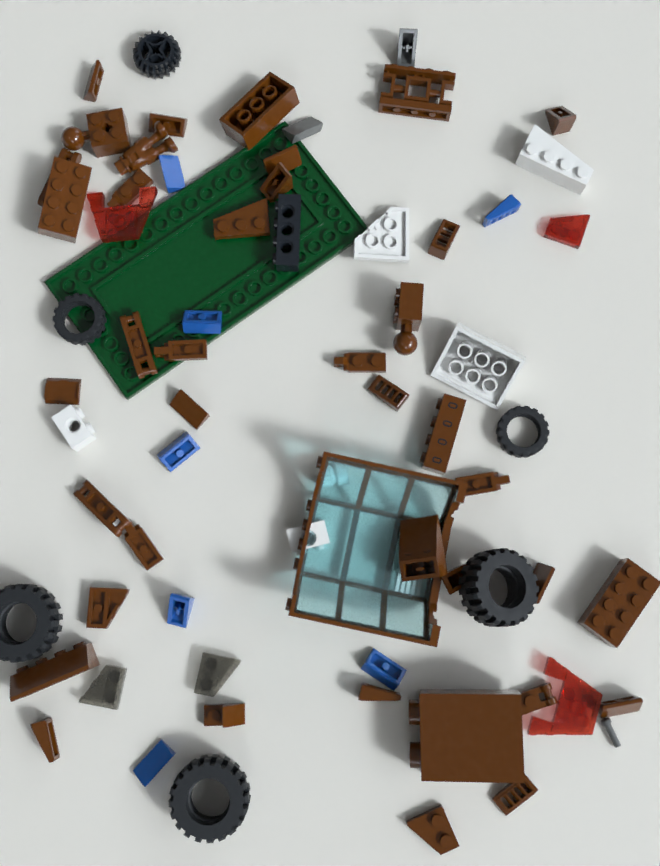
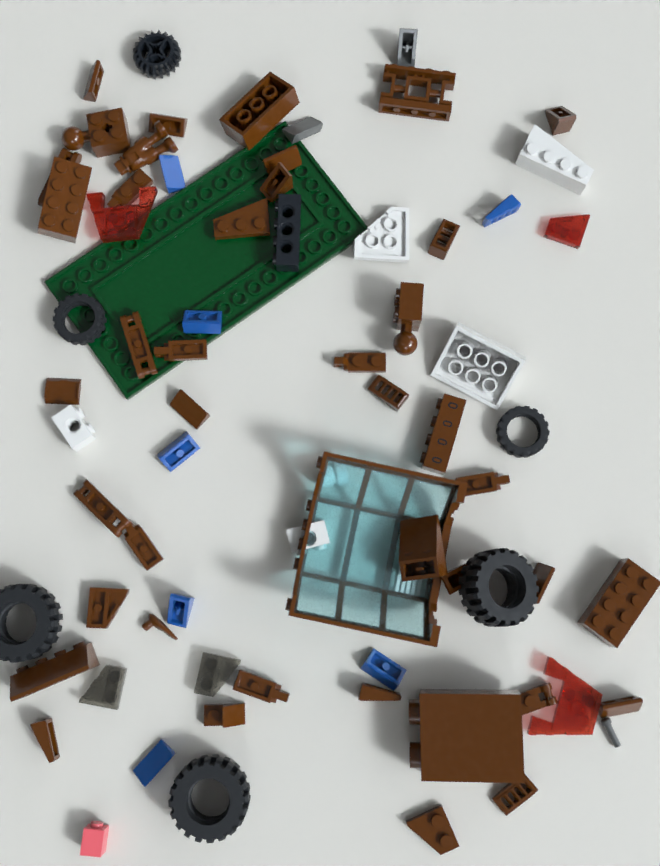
none -> coral brick [80,821,109,857]
none -> reddish brown bar [142,614,178,640]
none -> reddish brown hinge [233,669,290,703]

